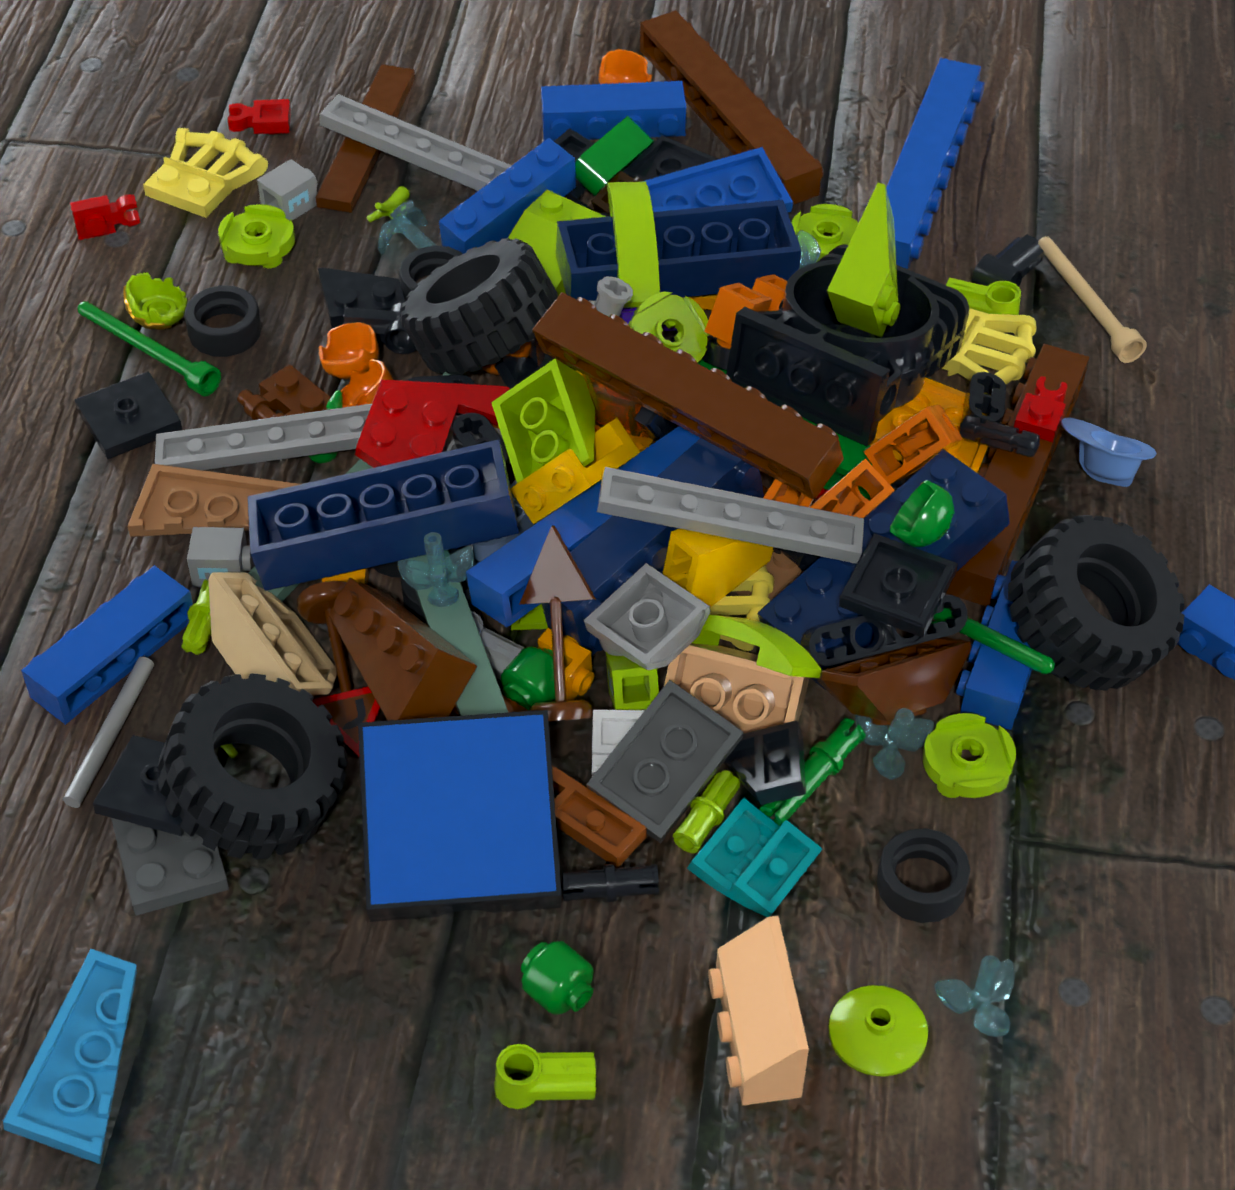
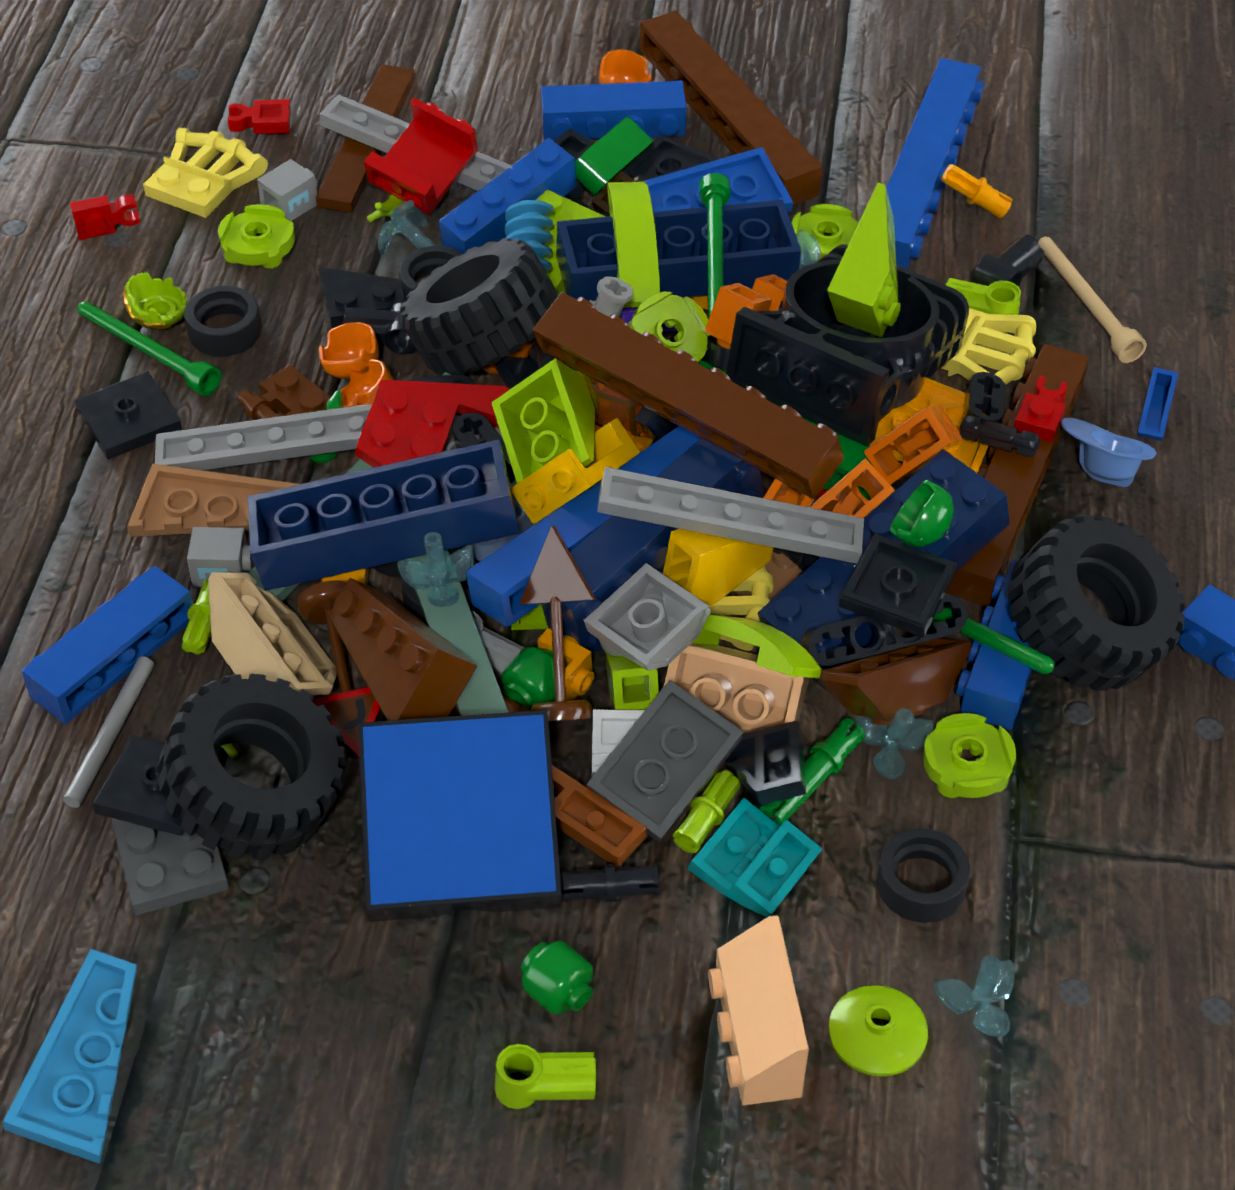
none -> red panel [364,98,478,215]
none -> dark azure piece [505,200,554,273]
none -> green piece [699,173,730,317]
none -> light orange axle [941,164,1013,219]
none -> blue piece [1137,367,1178,441]

